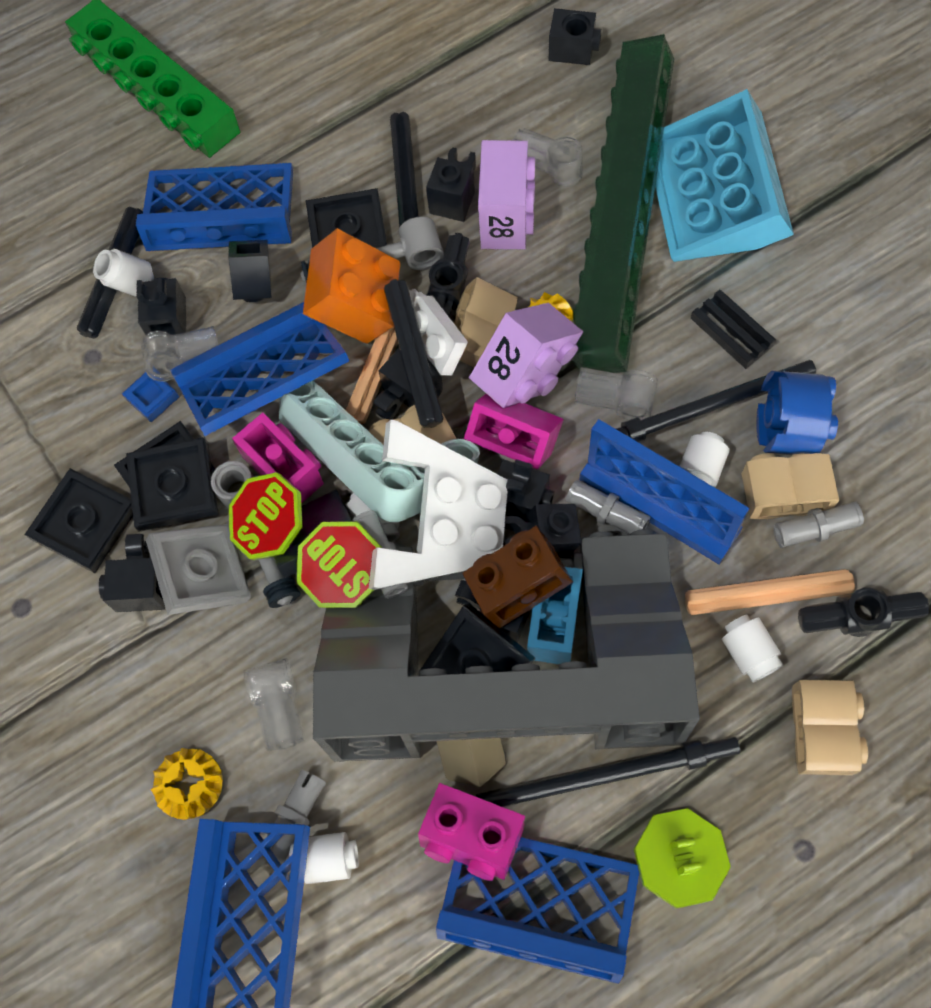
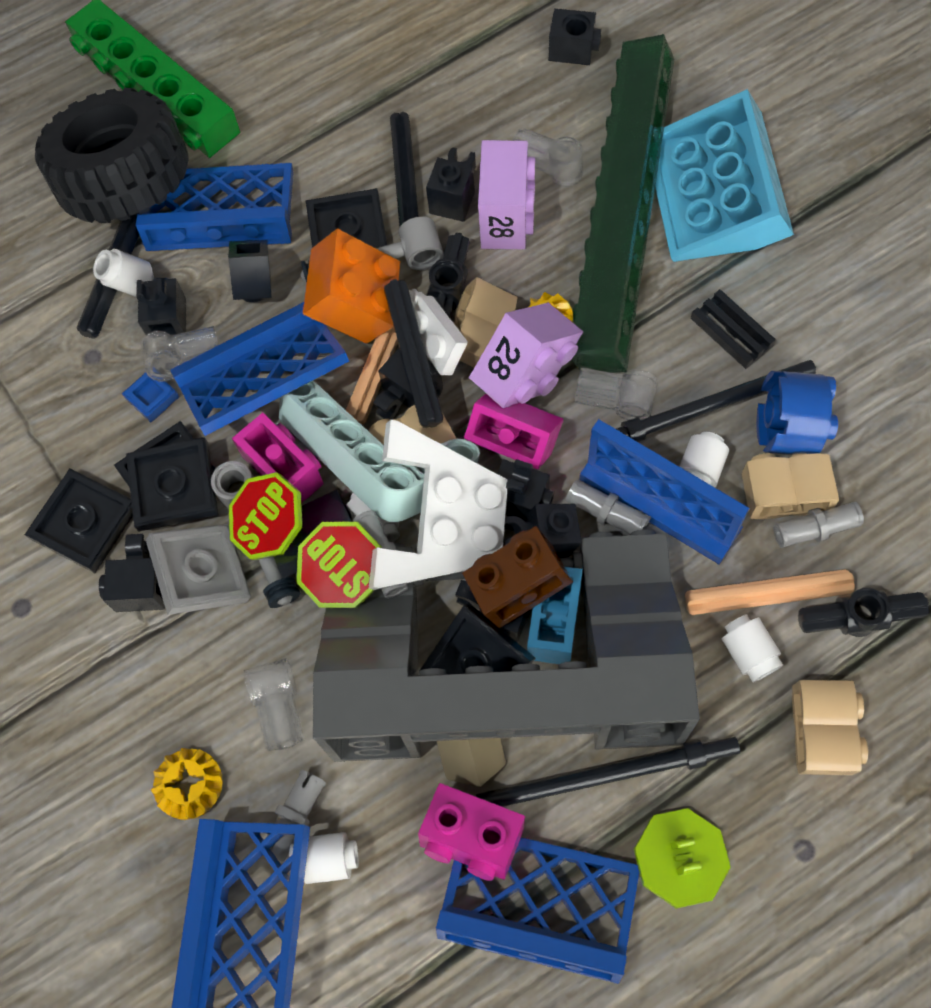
none -> black tyre [35,88,189,223]

